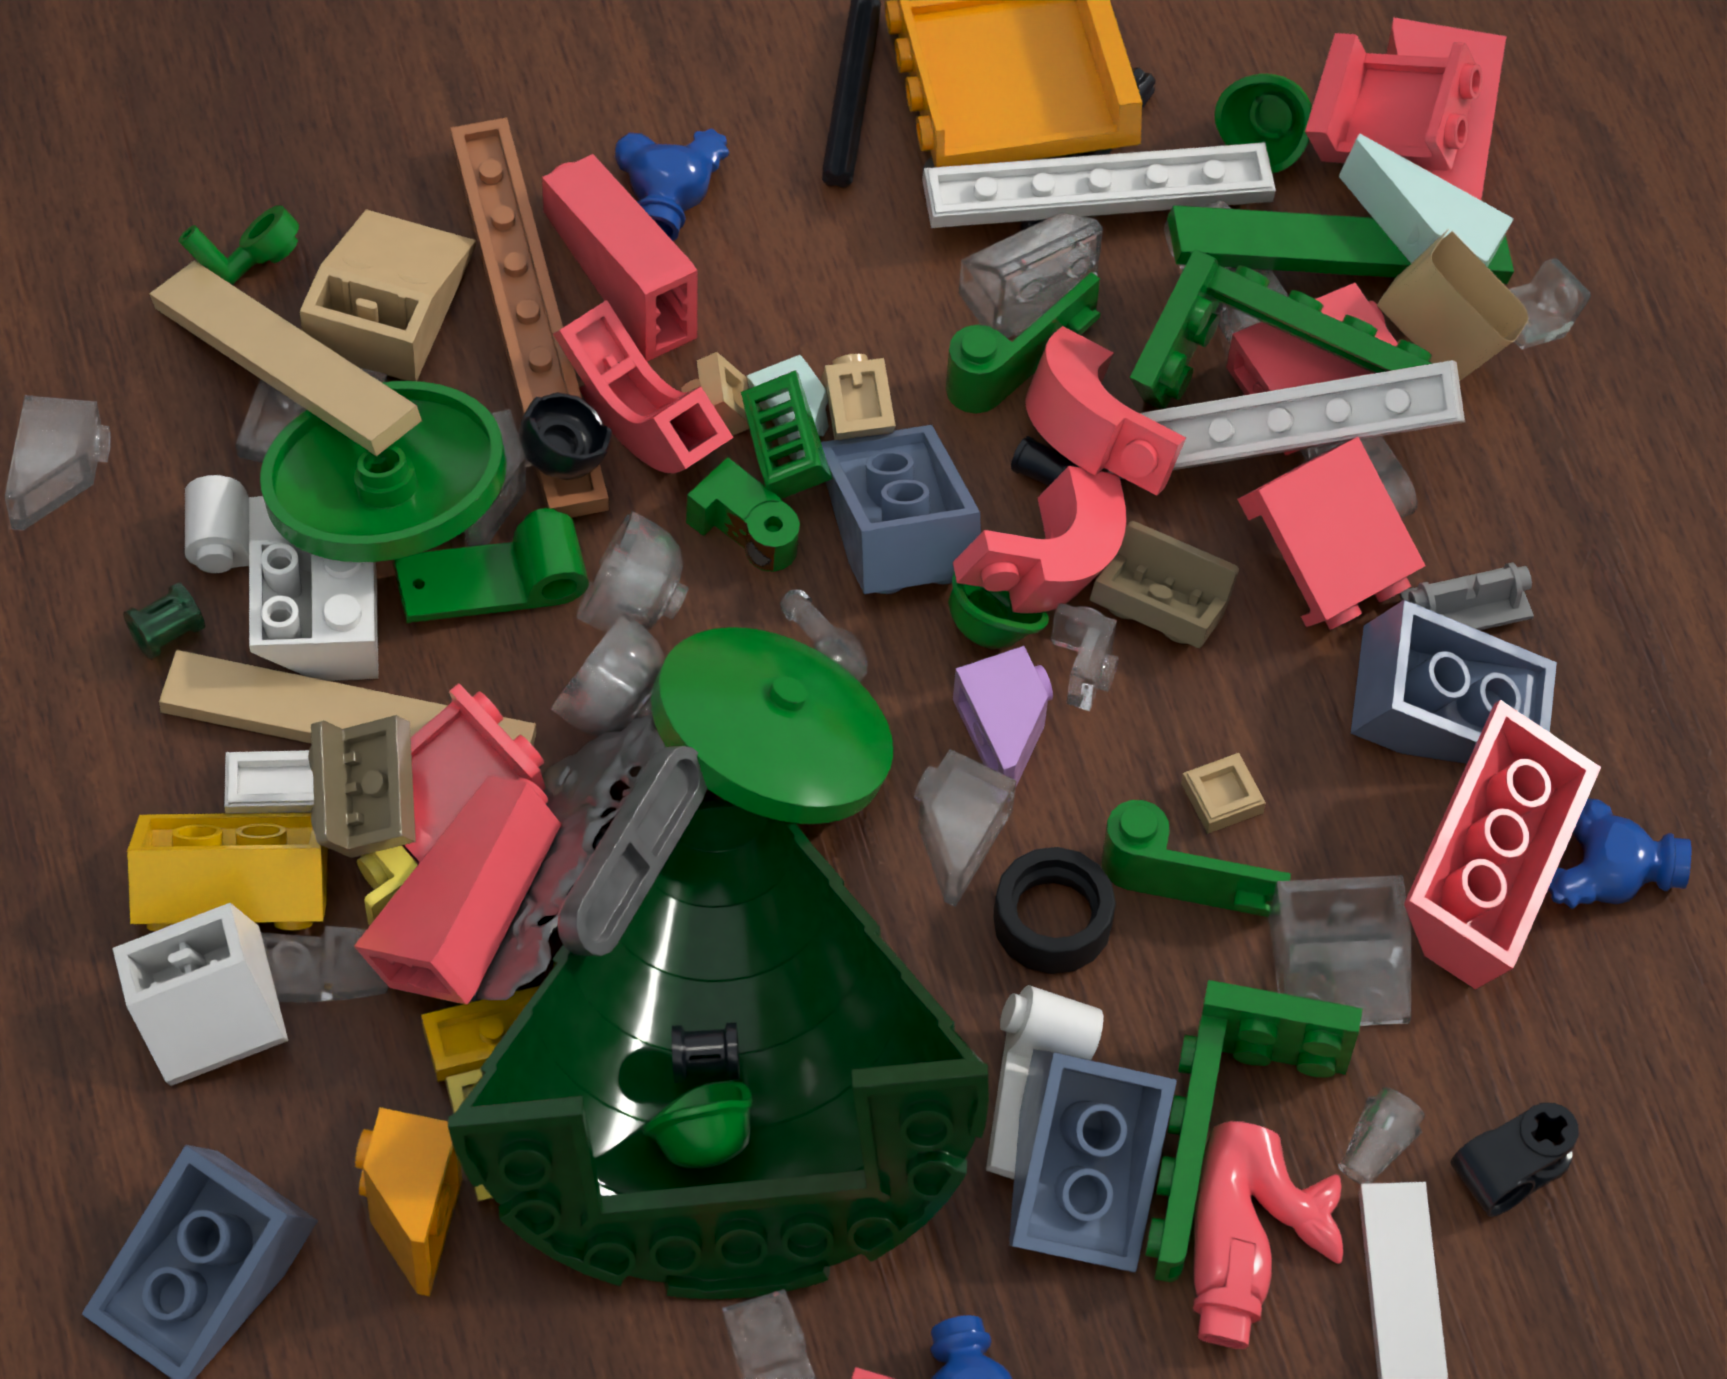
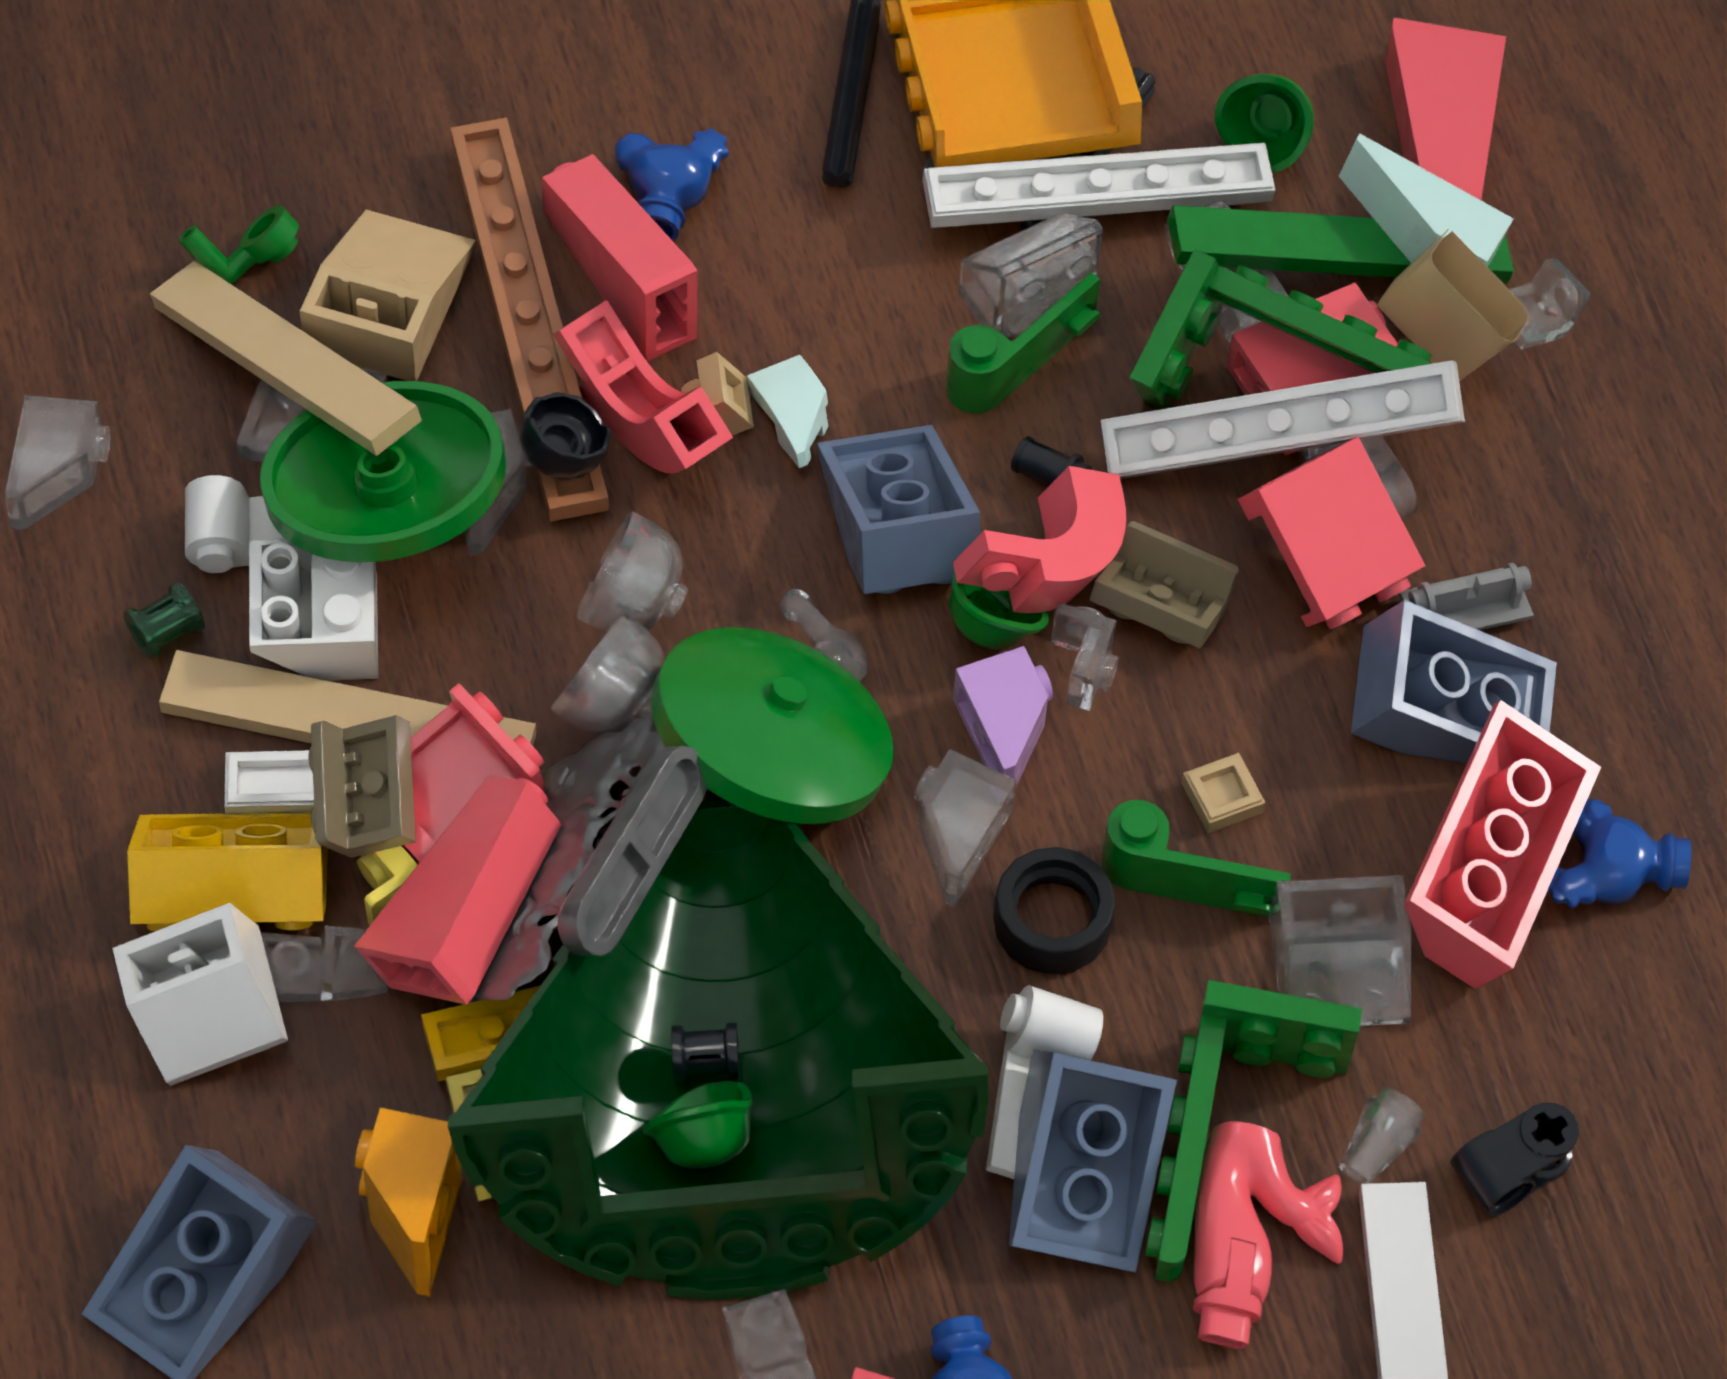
green door [392,508,589,623] -> none
green leg [686,457,800,572] -> none
green slope [741,370,833,499] -> none
tan bracket [821,354,896,440] -> none
coral arch [1025,326,1186,496] -> none
coral panel [1305,33,1483,171] -> none

